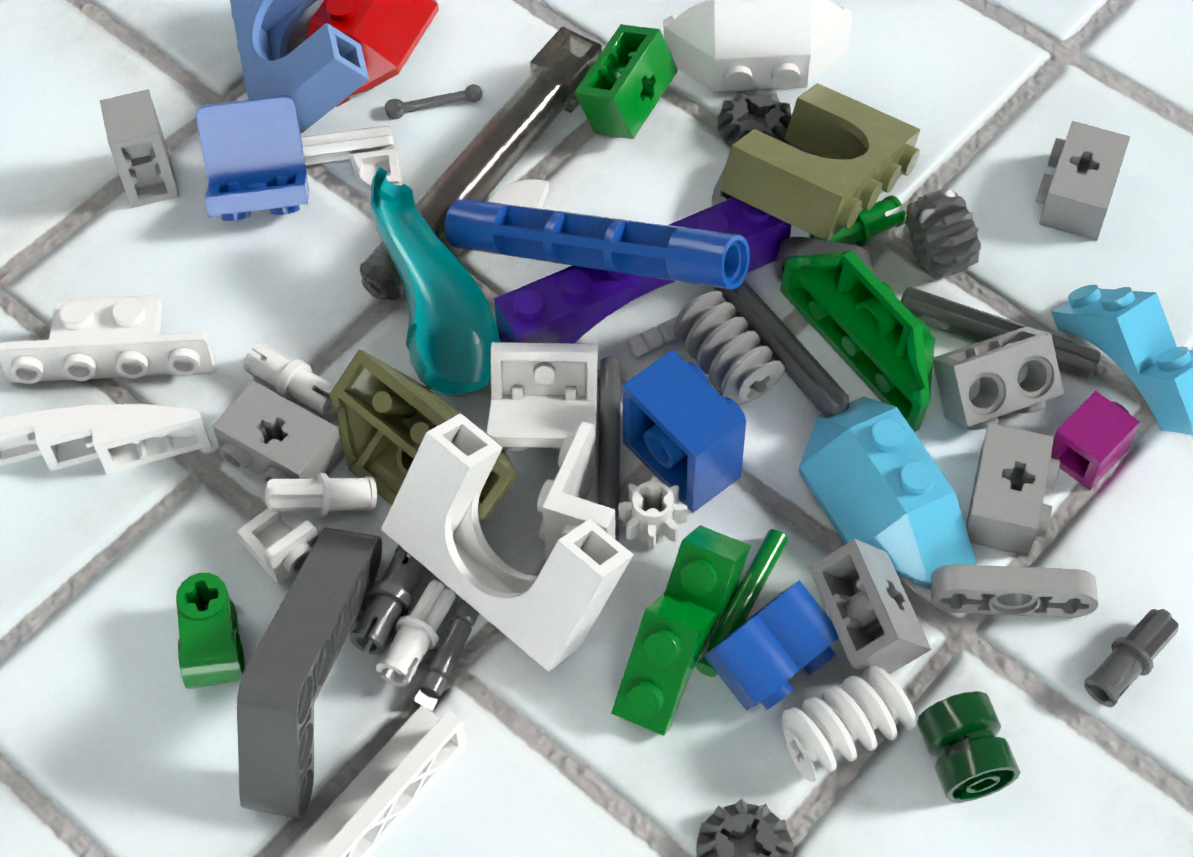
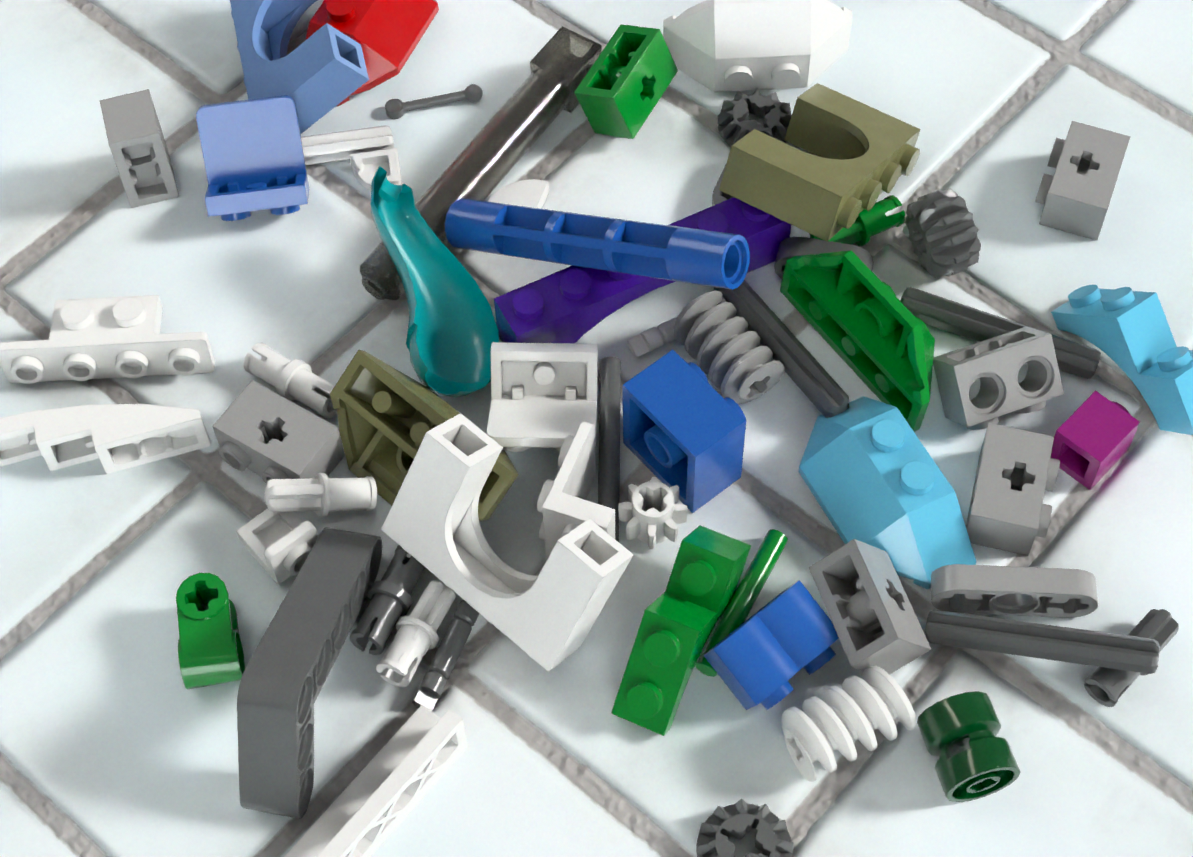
none -> dark grey axle [925,610,1160,674]

